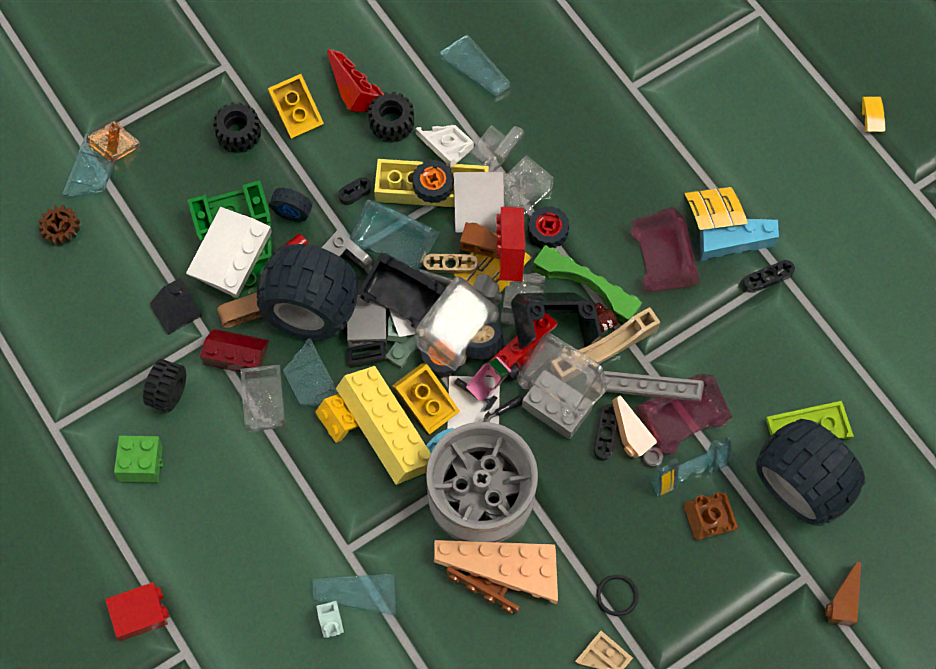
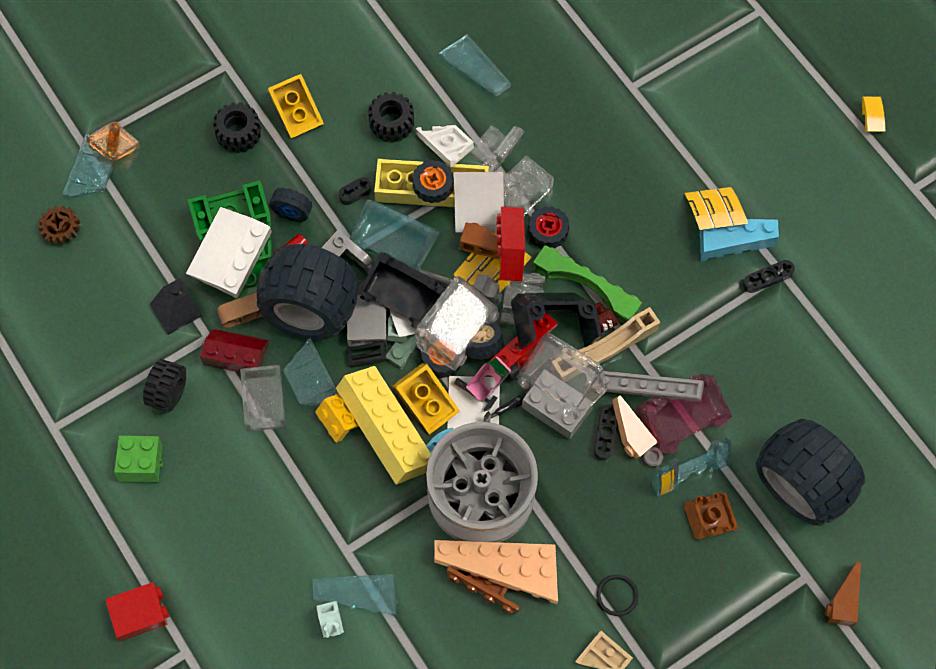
red wedge [327,49,384,113] -> none
tan beam [423,254,478,274] -> none
clear pink windscreen [631,207,700,292] -> none
lime wing [766,401,854,439] -> none

